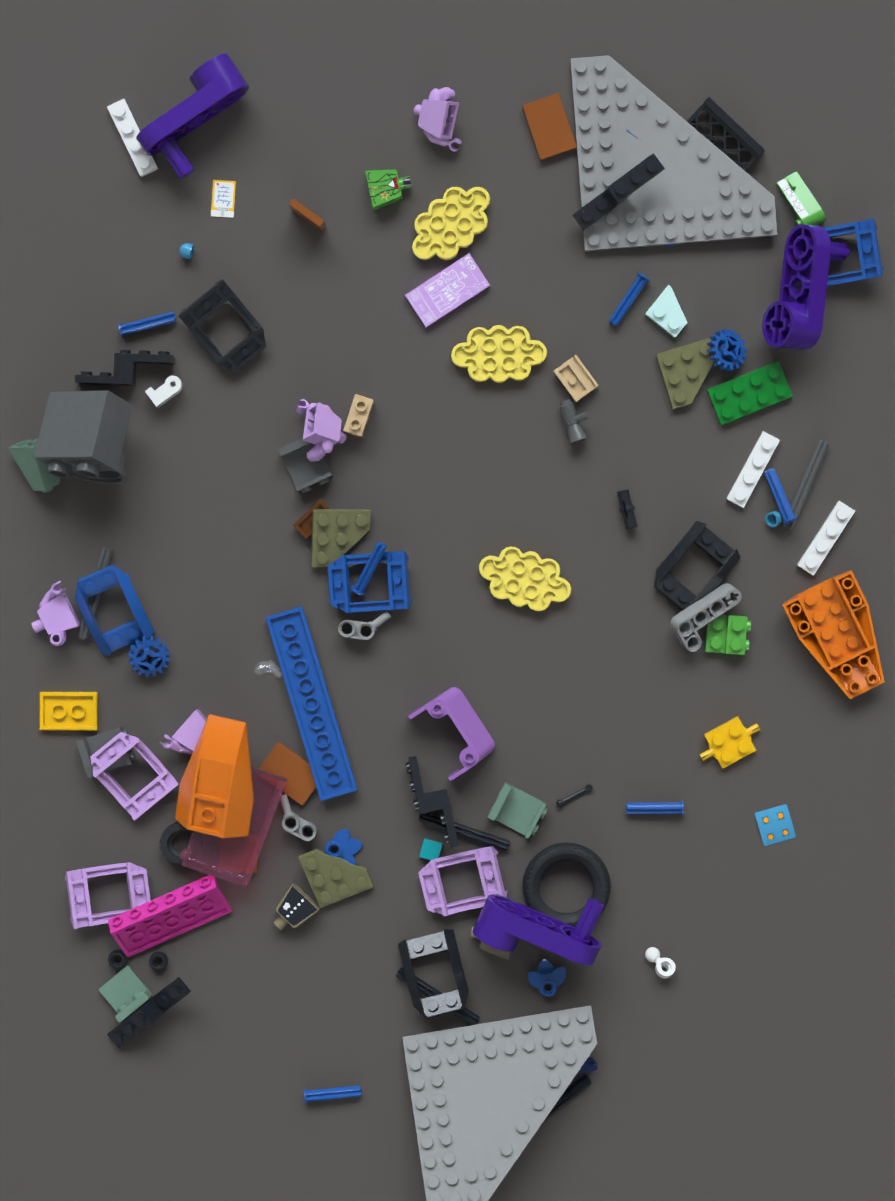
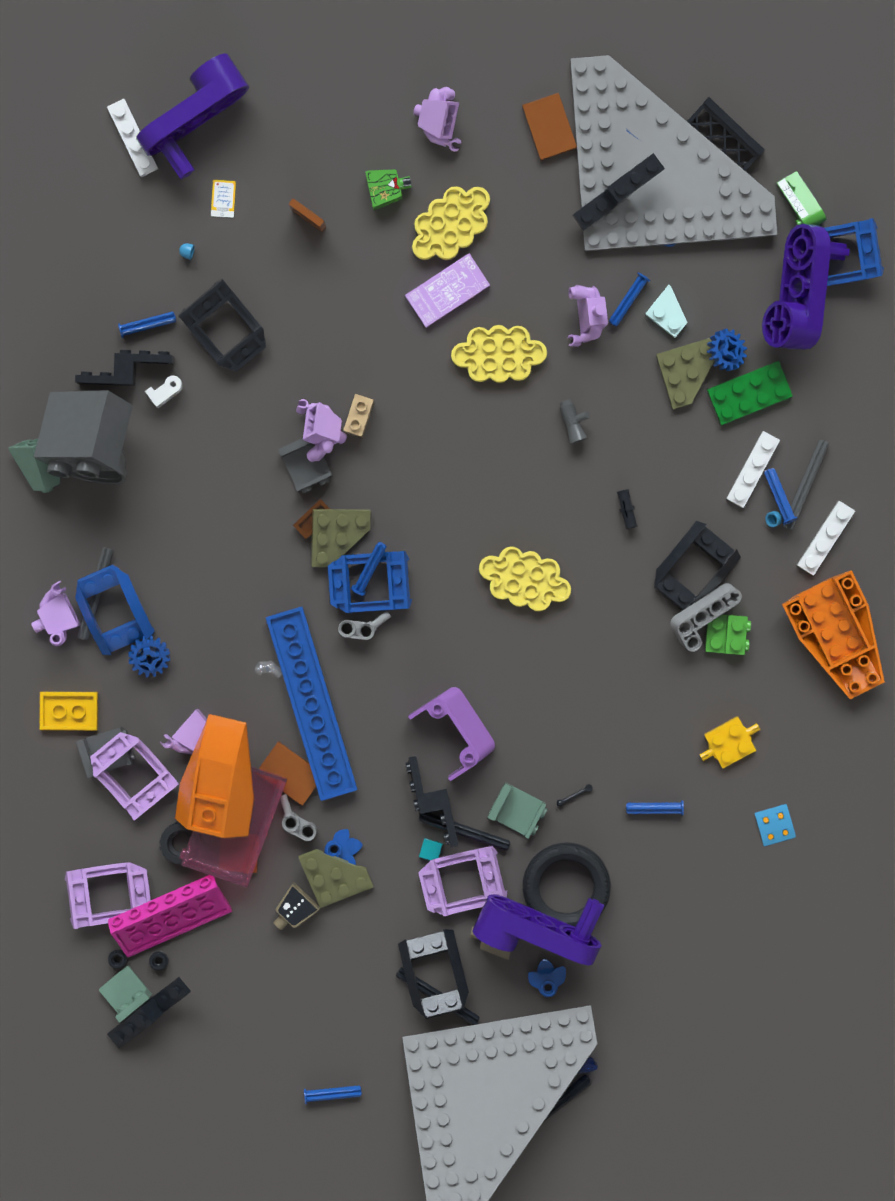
tan plate [553,355,599,402] -> none
white plate [645,947,675,978] -> none
none -> lavender torso [567,285,608,347]

